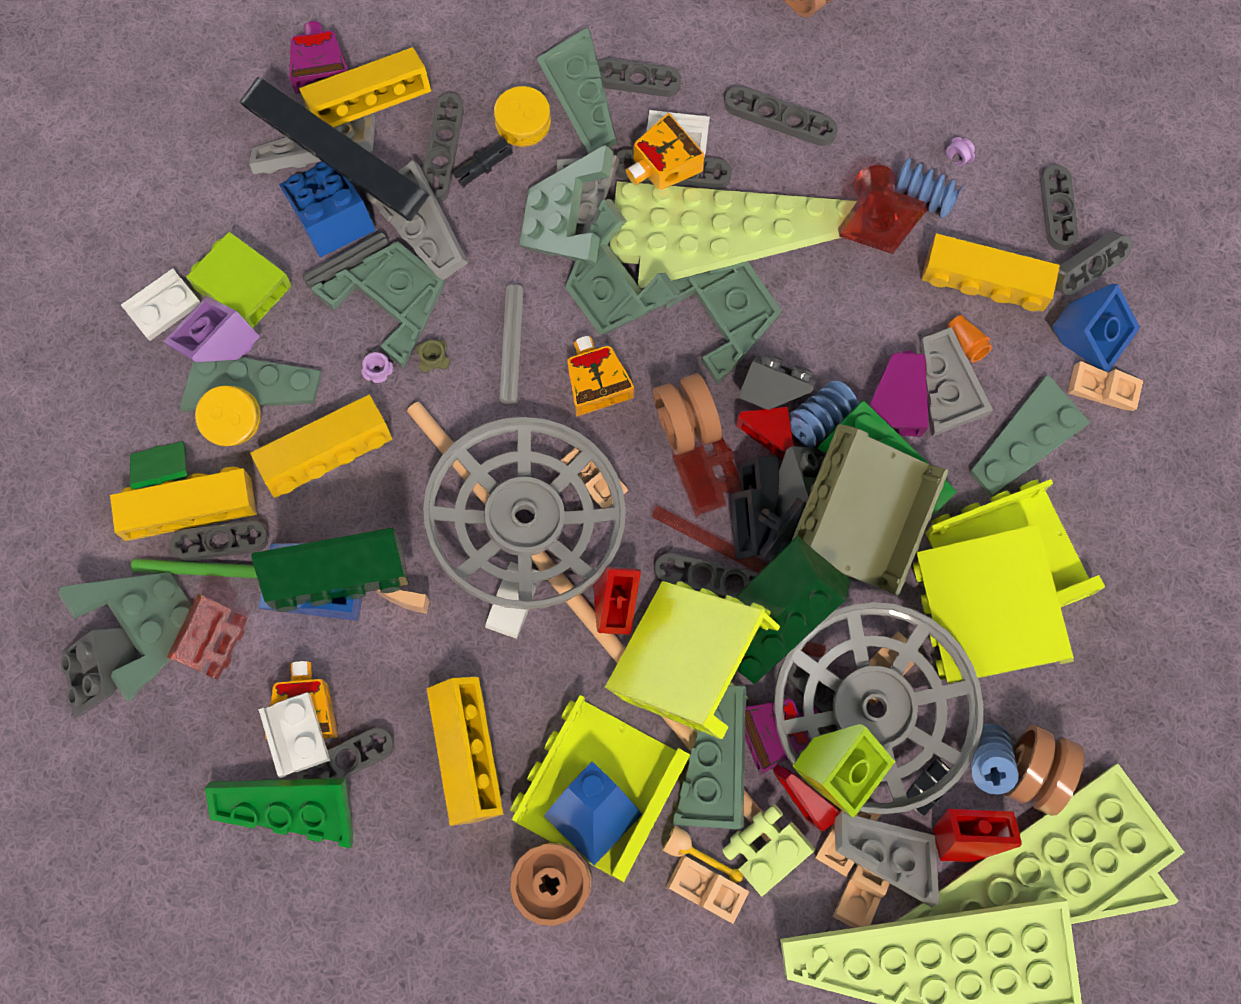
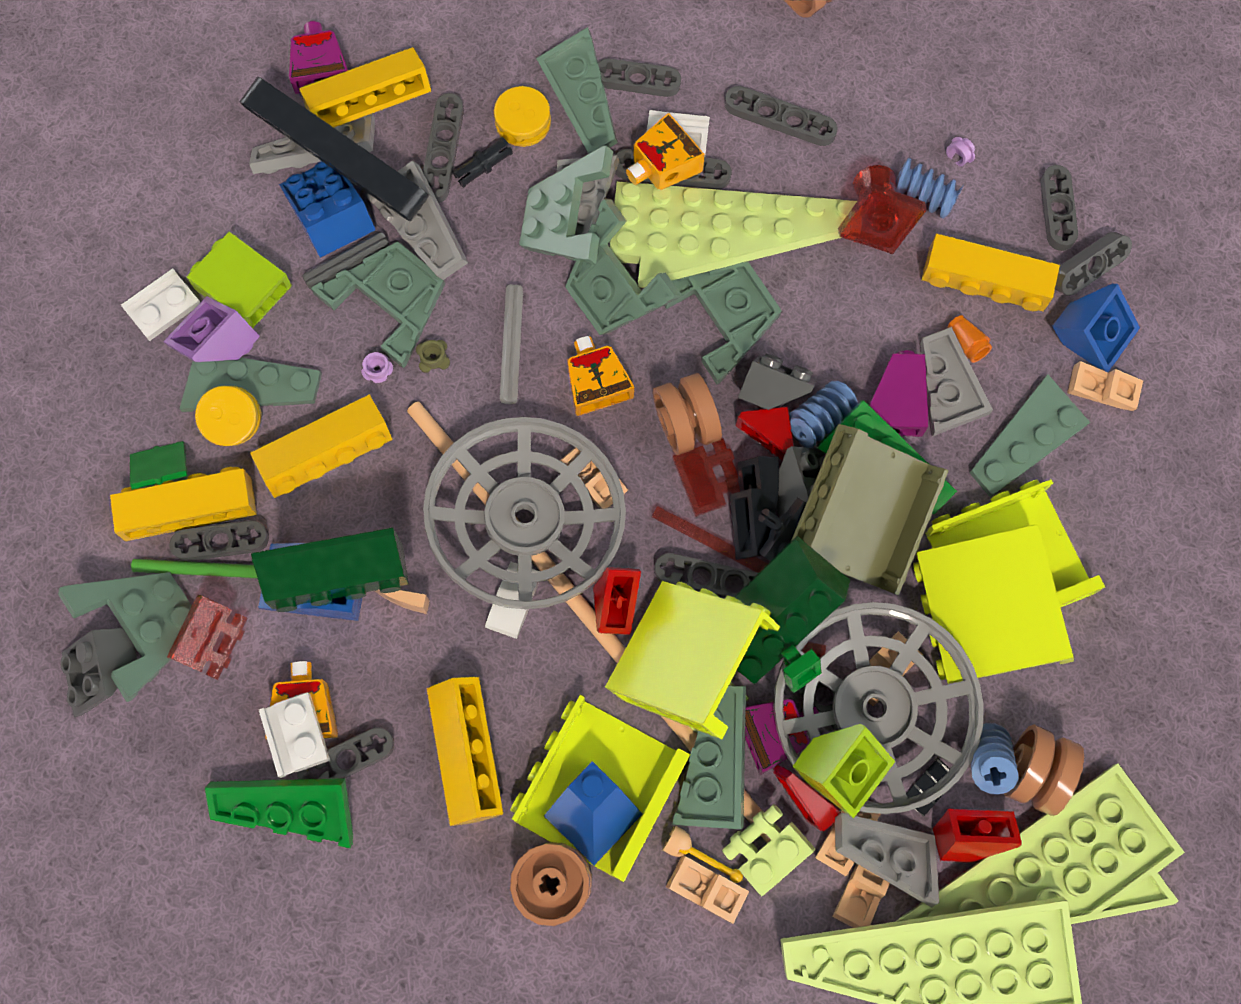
none -> green tile [781,645,822,693]

